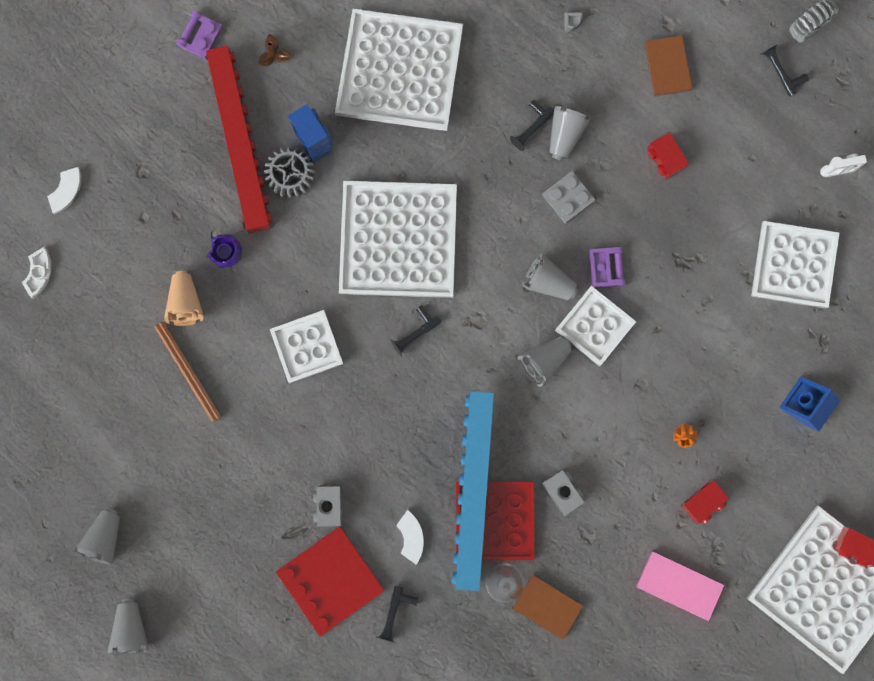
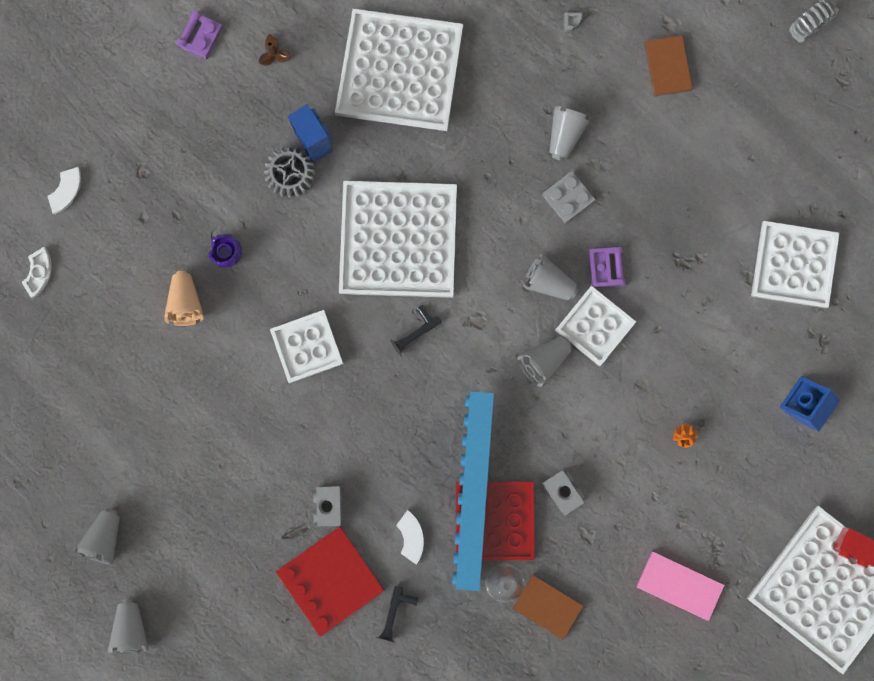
nougat axle [155,322,221,422] -> none
red brick [206,45,273,234] -> none
black piece [510,99,554,151] -> none
red brick [647,132,689,180] -> none
red brick [681,480,729,524] -> none
black piece [760,44,809,97] -> none
white plate [820,154,867,177] -> none

